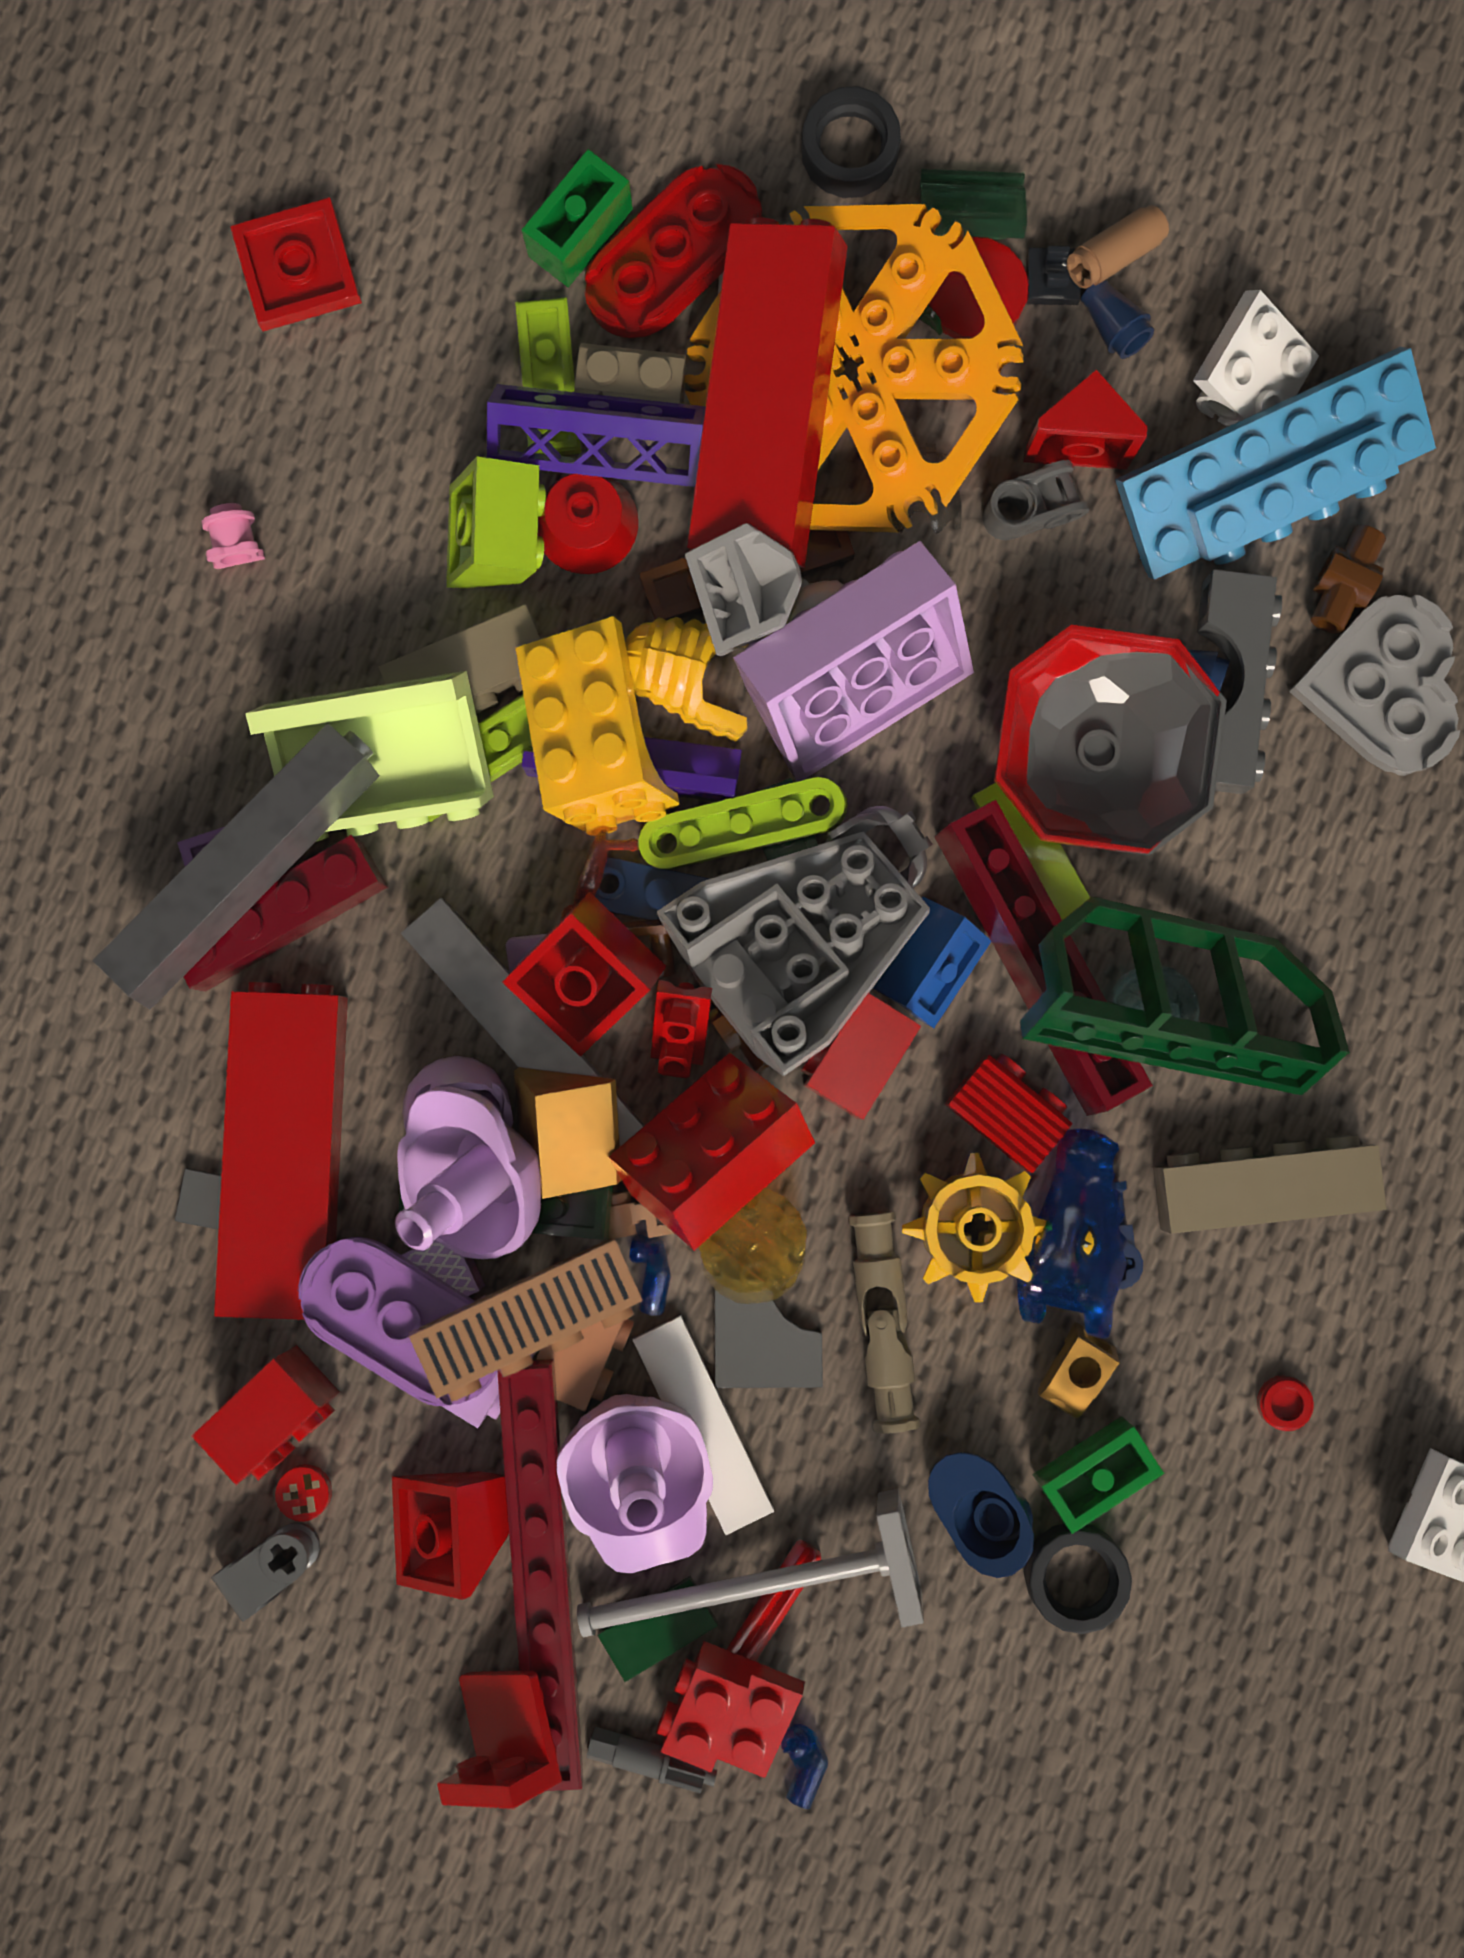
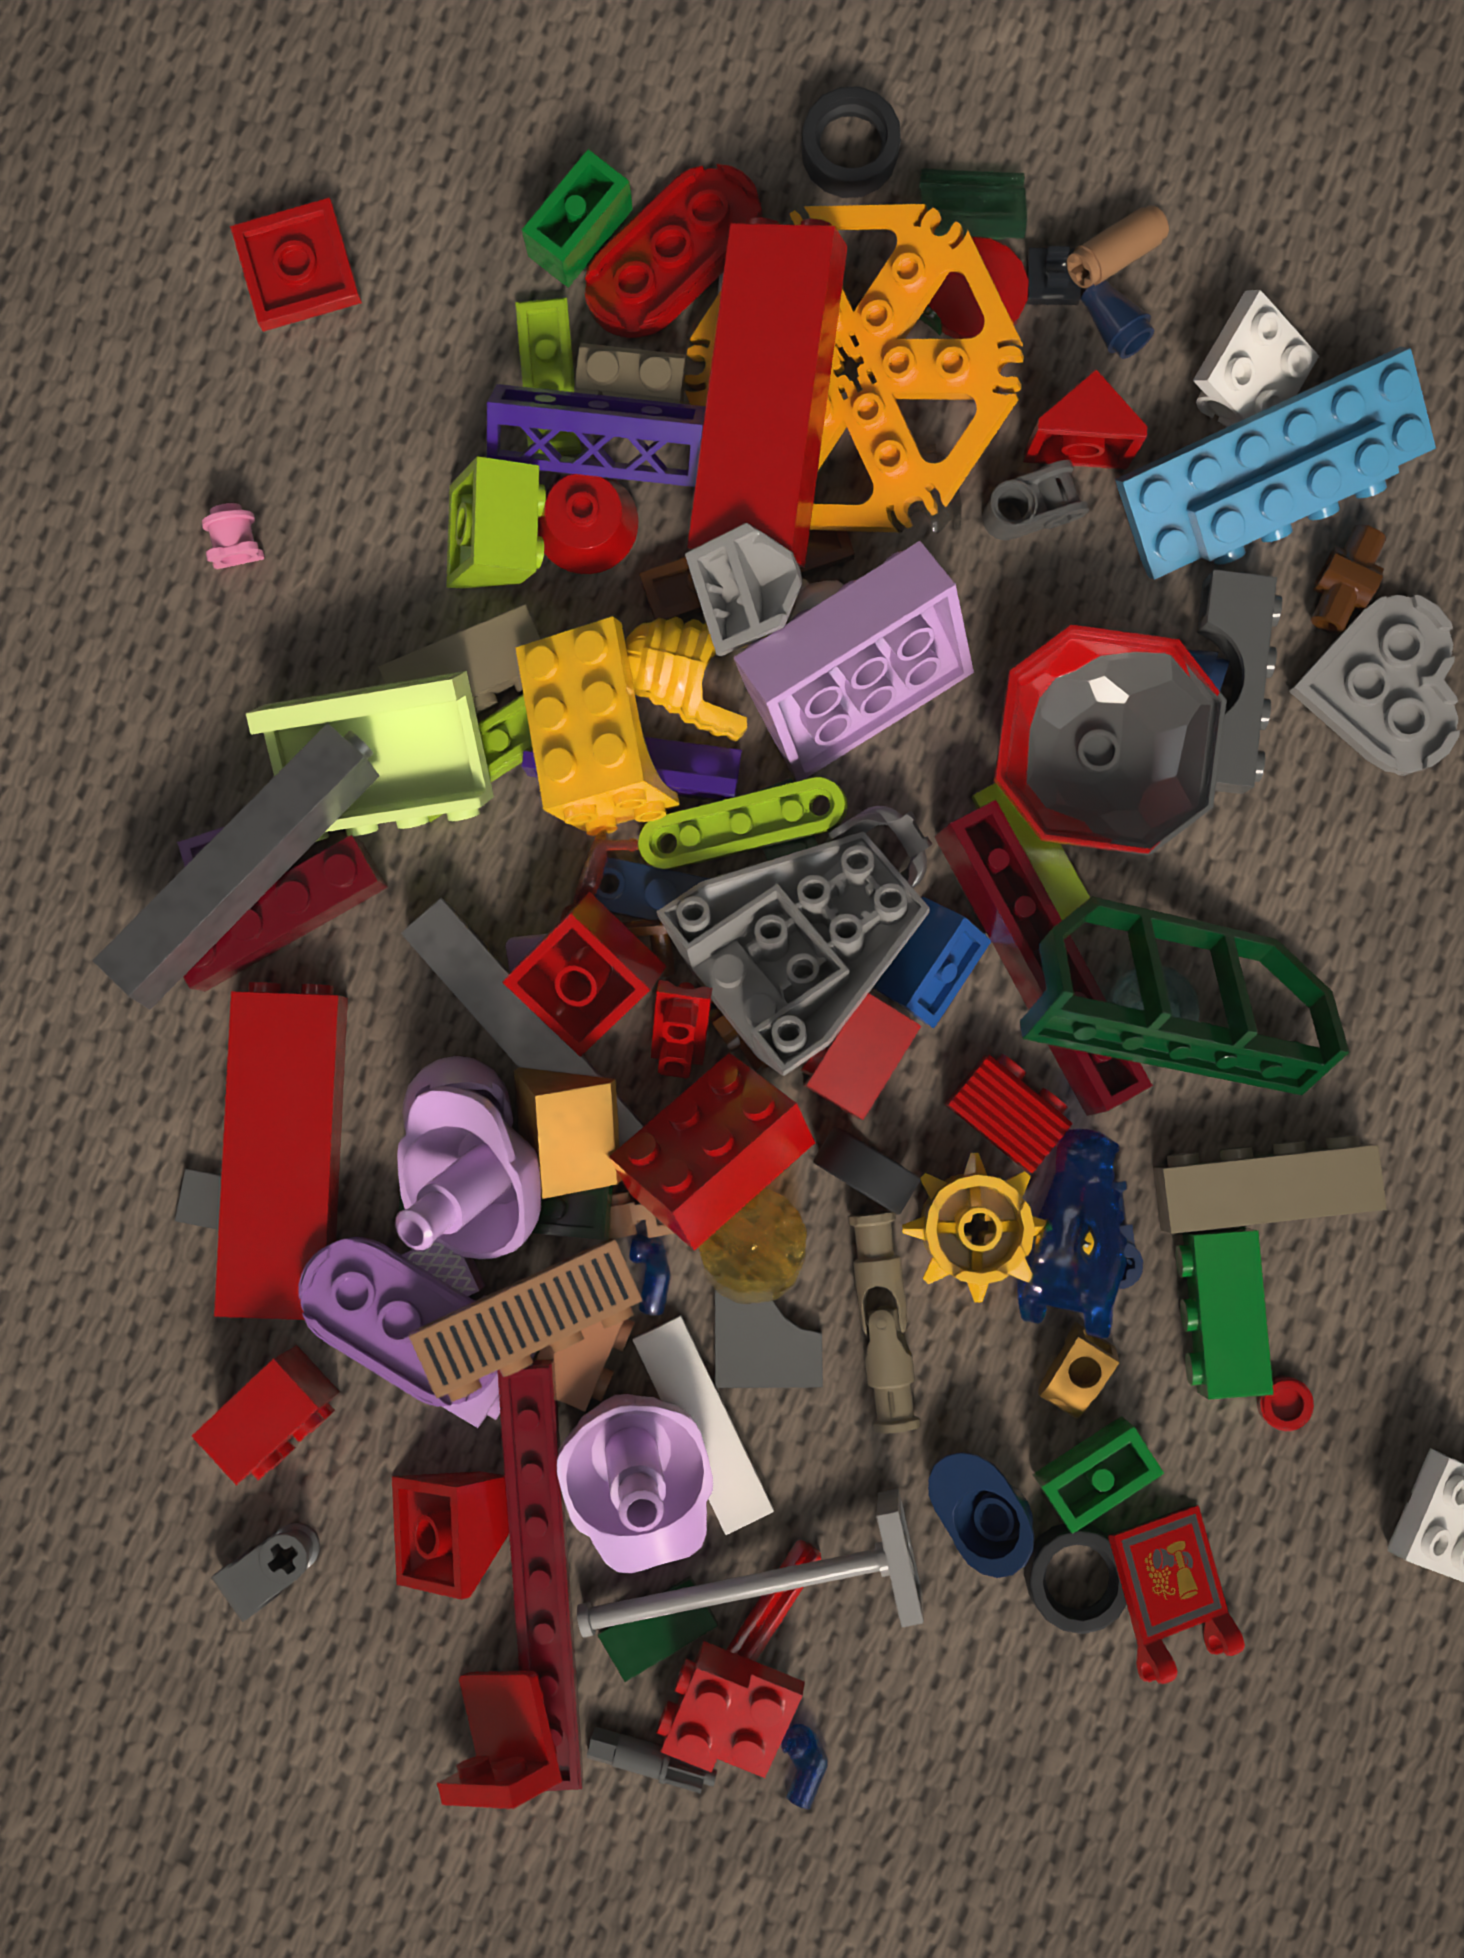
red tile [275,1464,332,1522] -> none
none -> black tyre [813,1126,921,1215]
none -> red flag [1108,1505,1245,1684]
none -> green brick [1175,1227,1274,1400]

